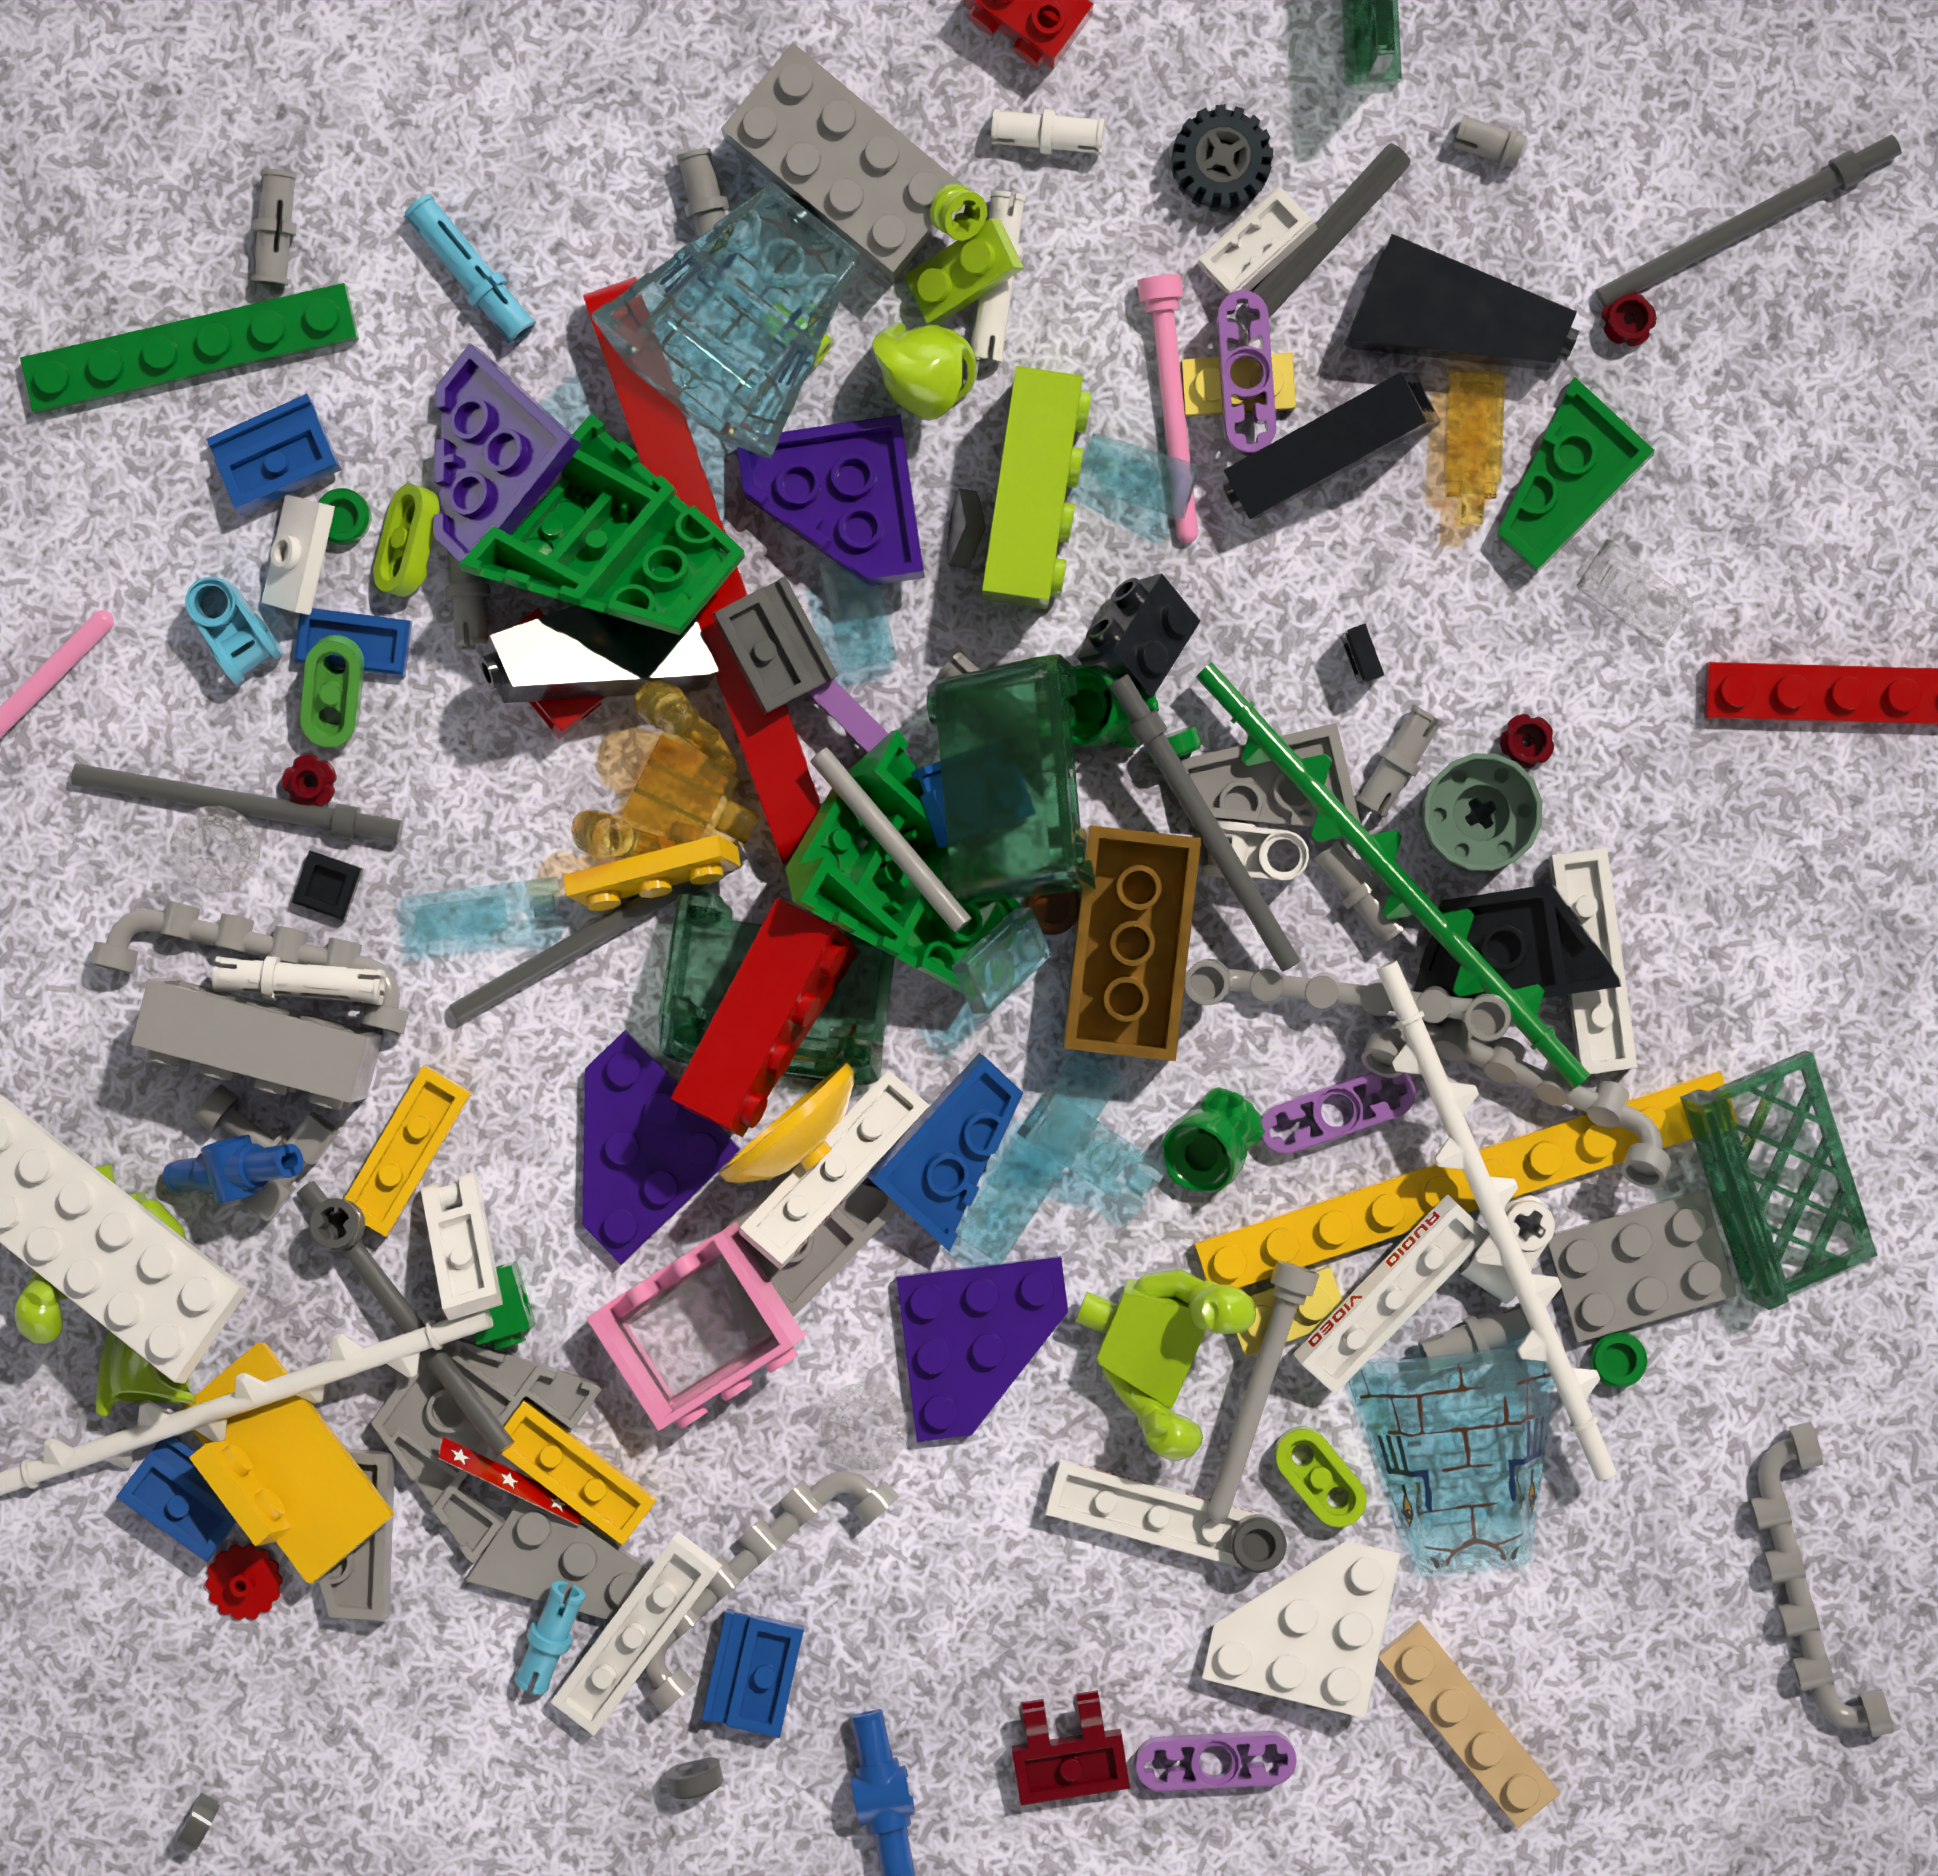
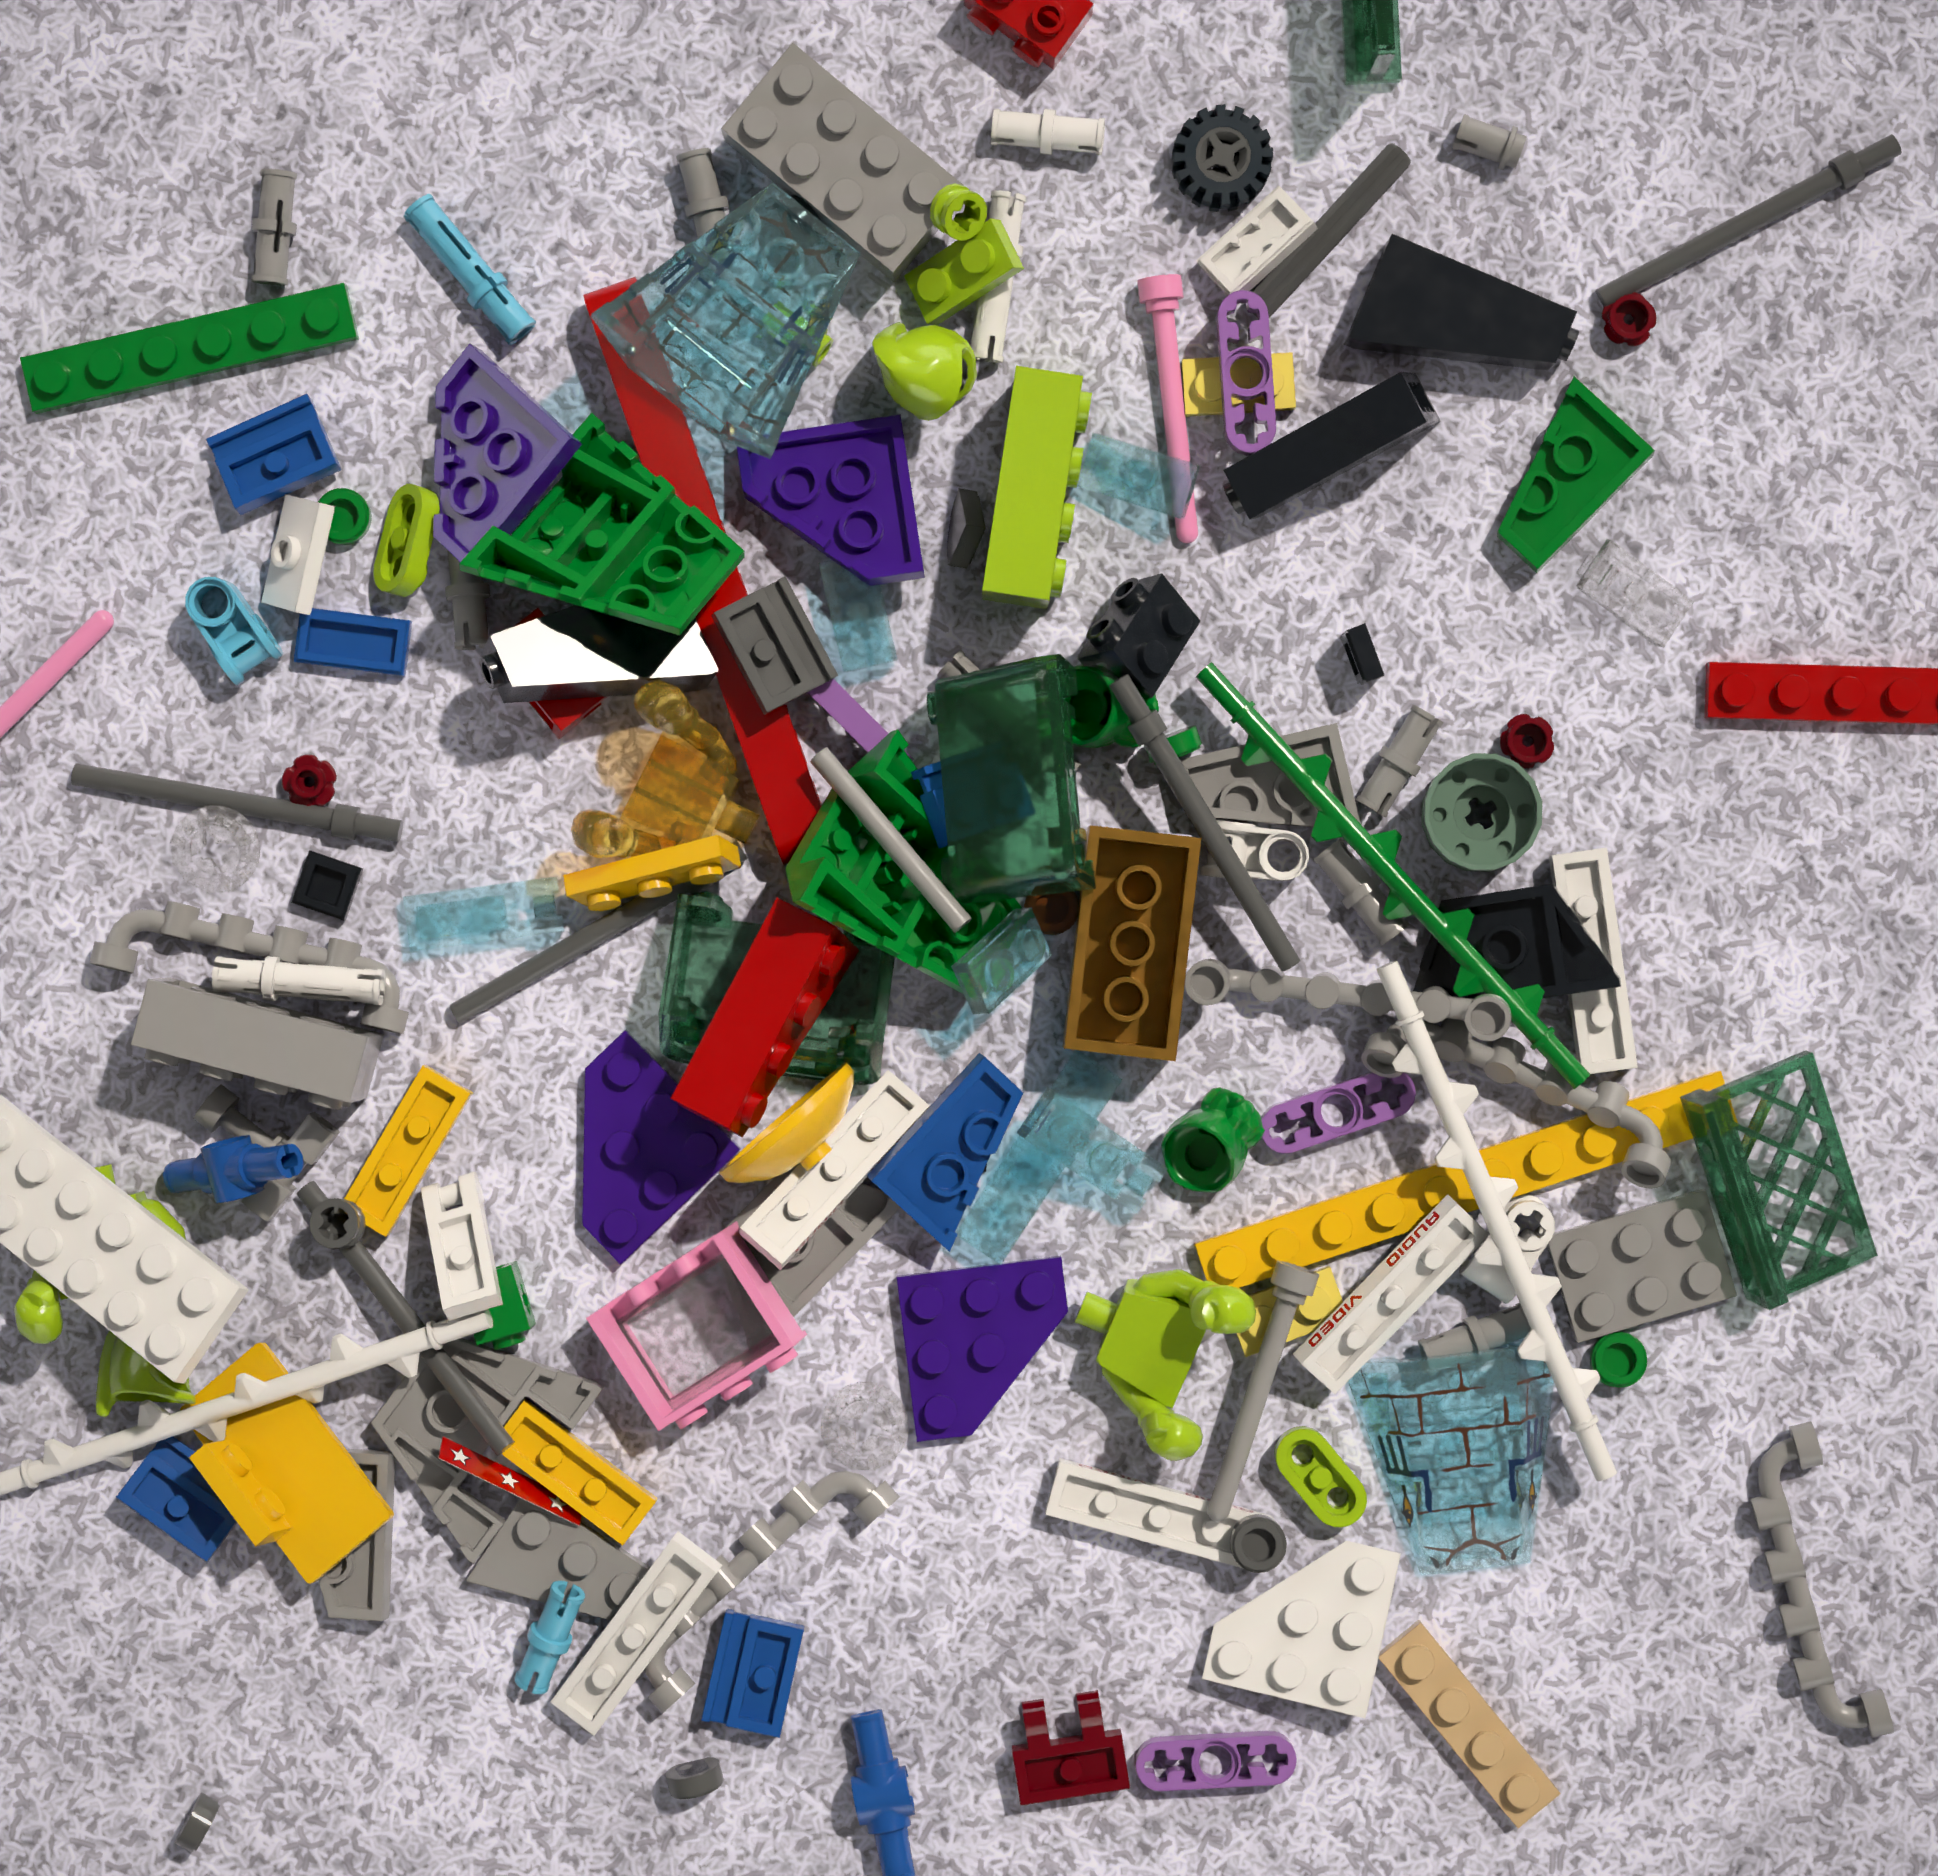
red piece [205,1543,283,1620] -> none
bright green plate [300,635,365,747] -> none
clear yellow hinge [1443,370,1505,528] -> none

